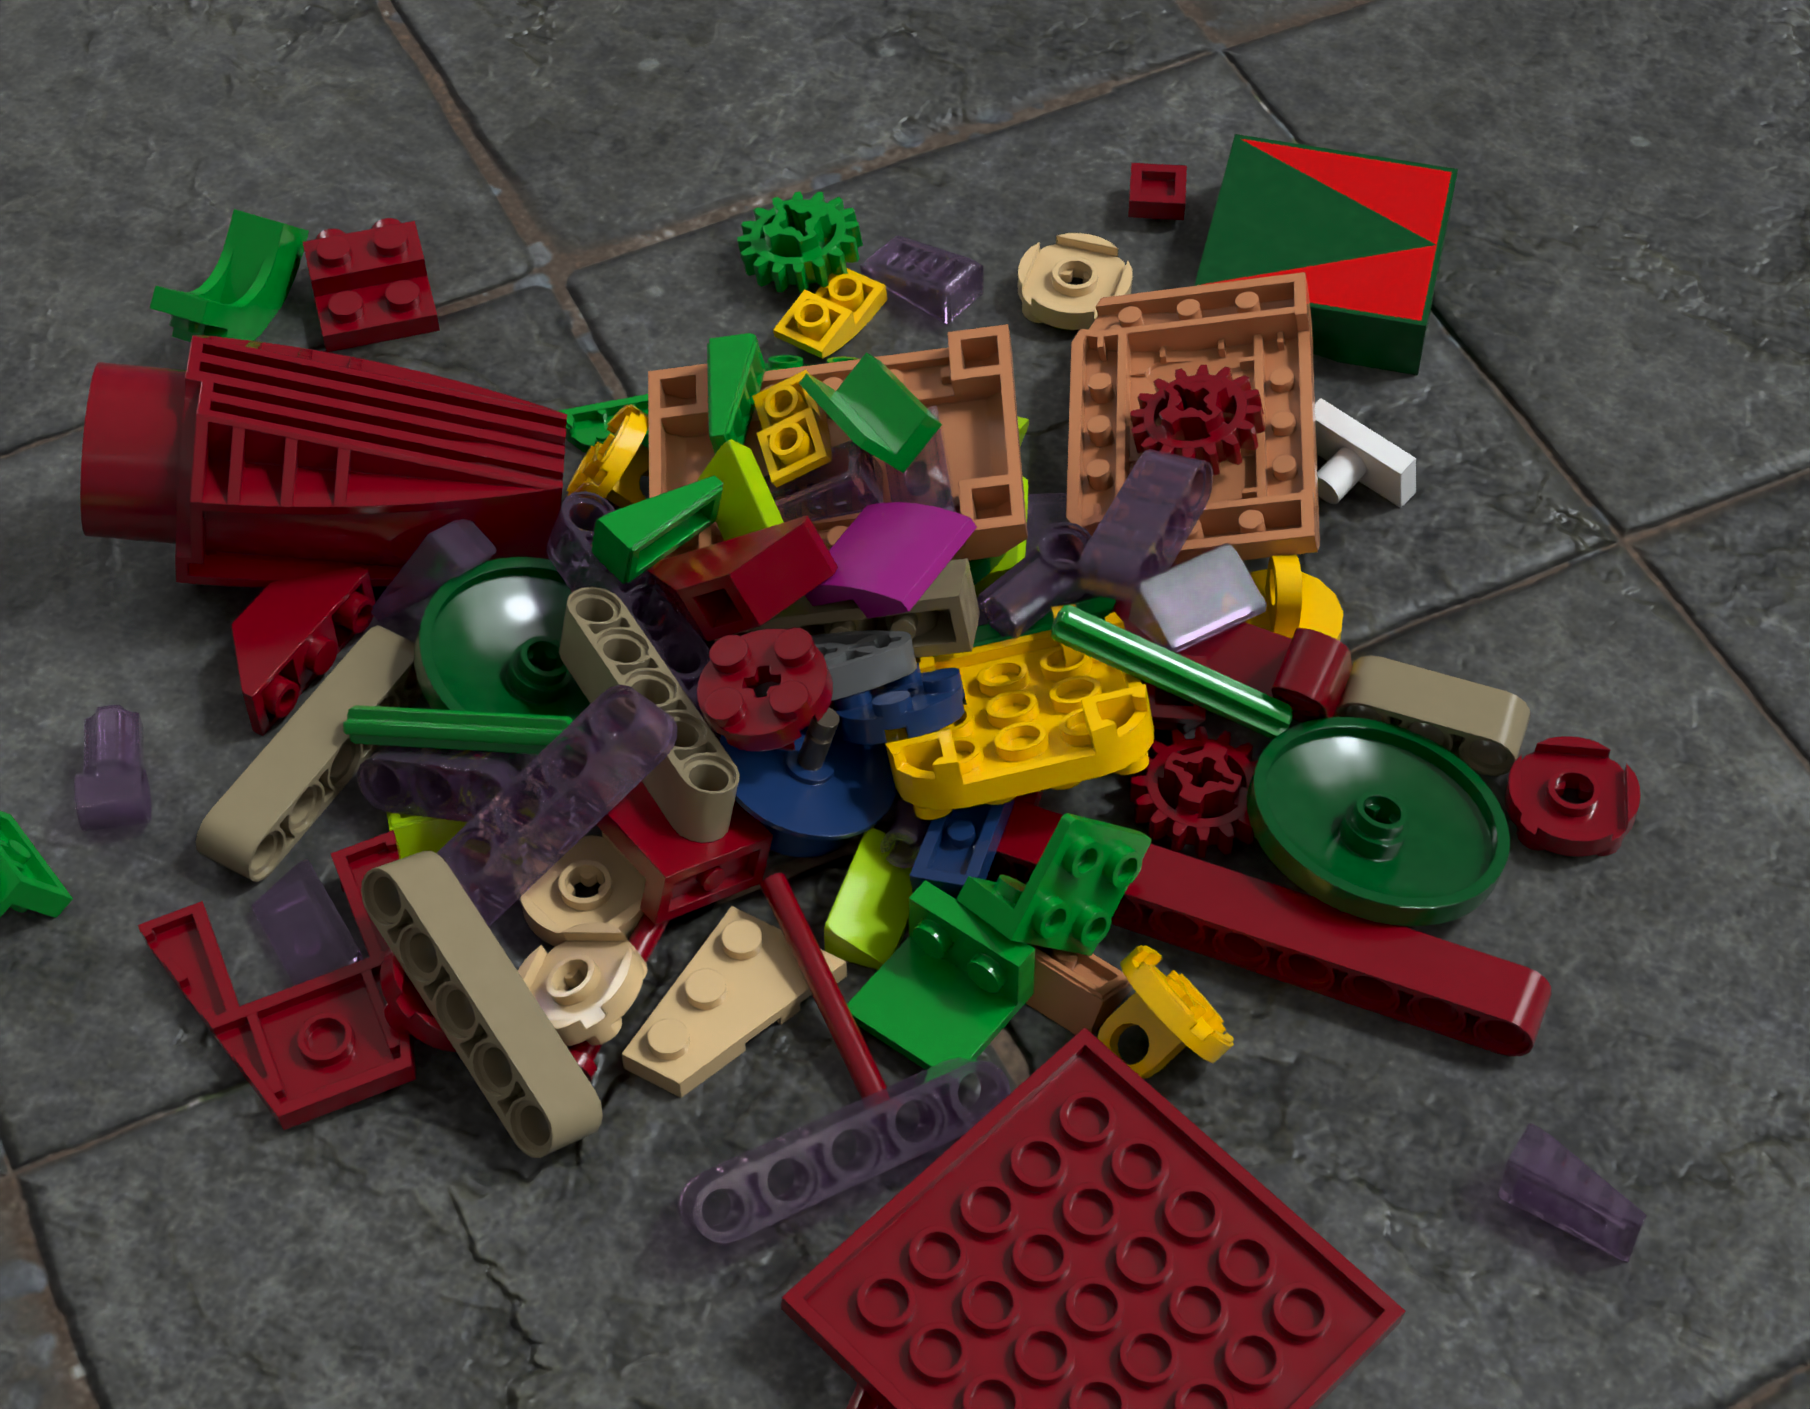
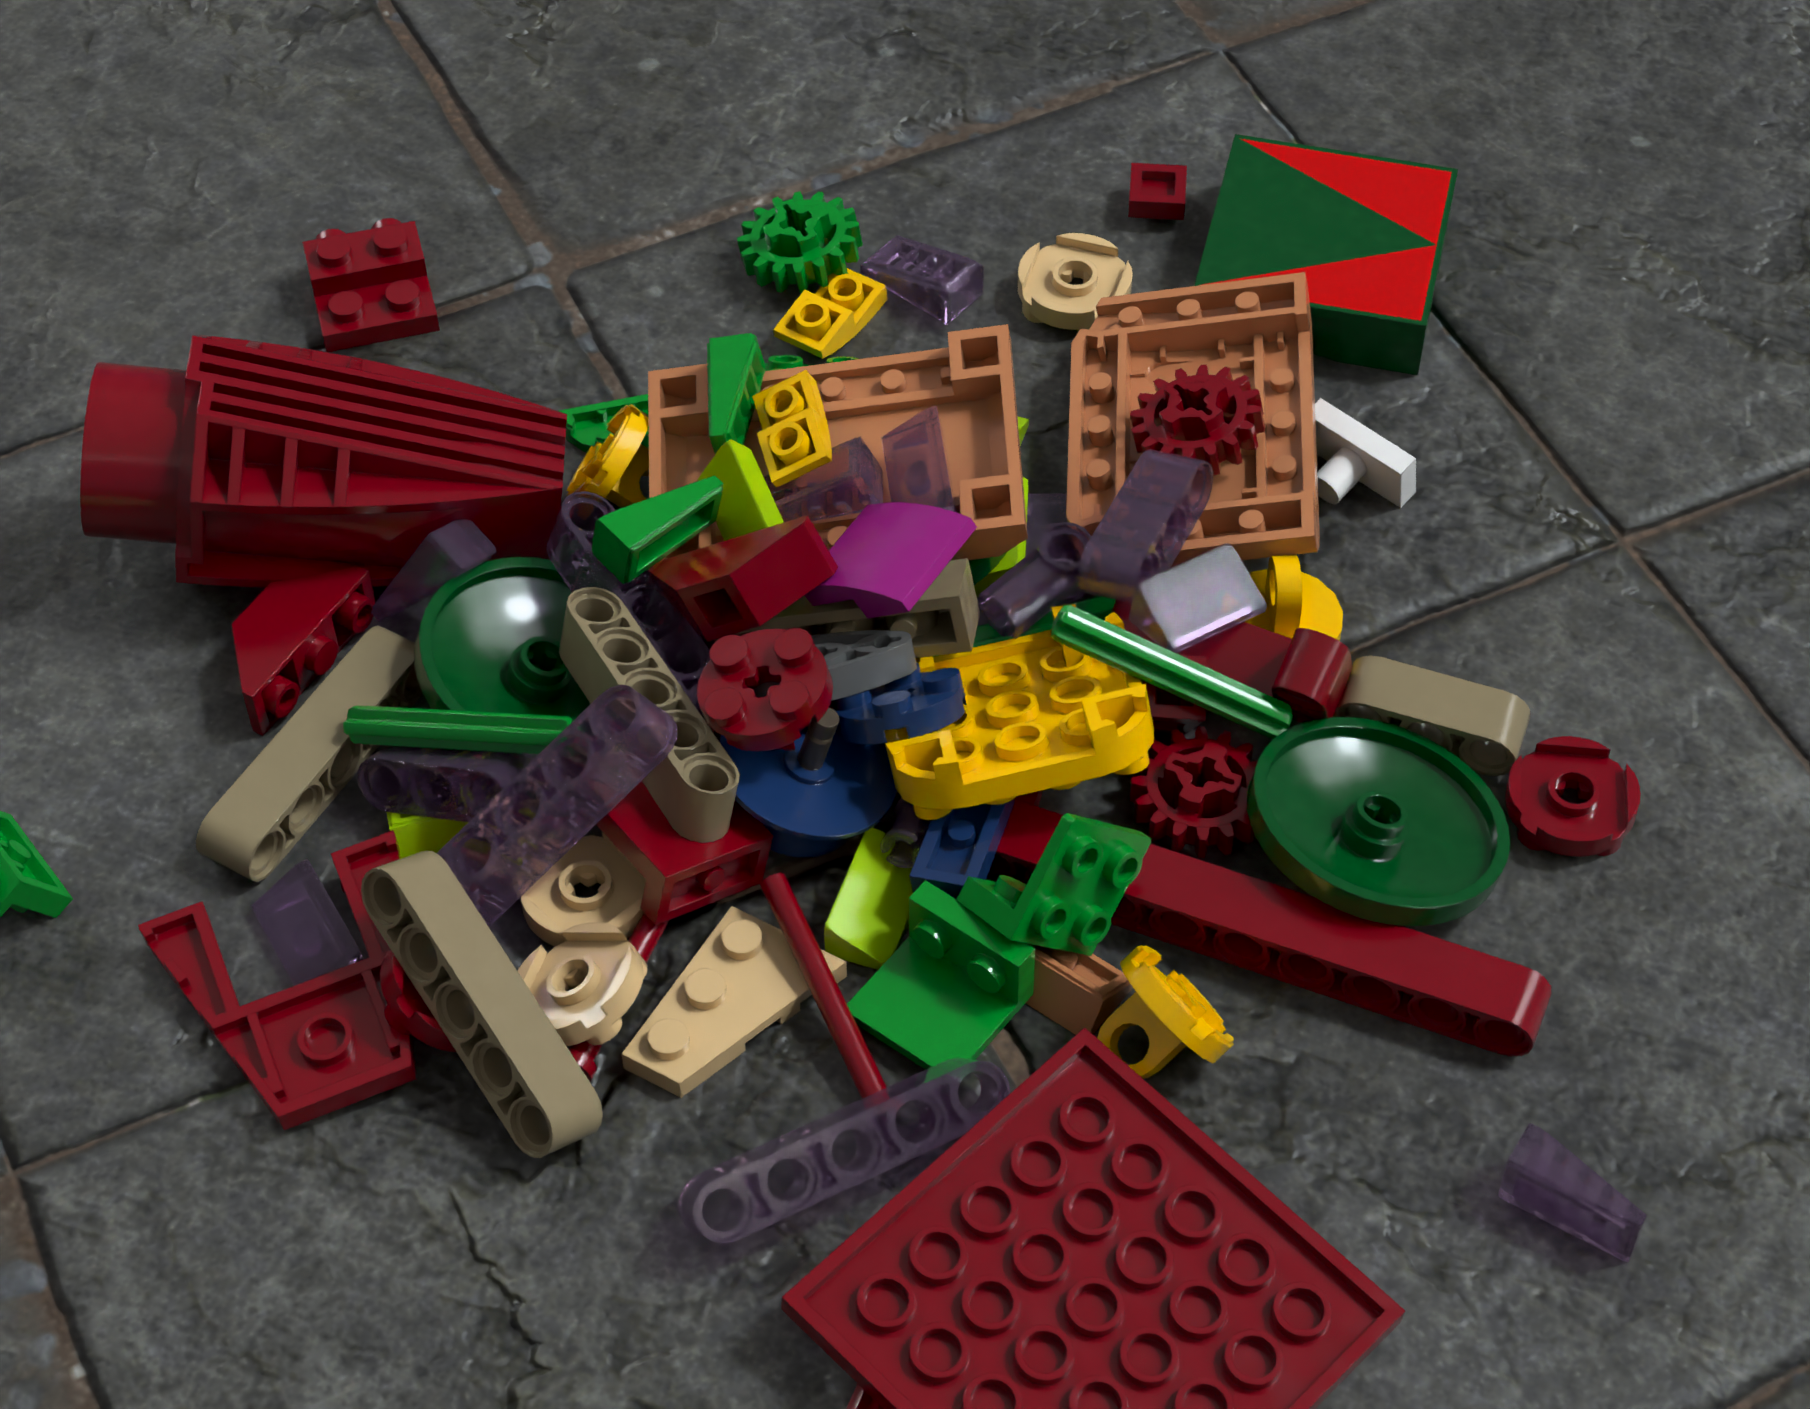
clear purple piece [74,705,152,831] -> none
green arch [150,209,309,342] -> none
green panel [799,352,942,473] -> none

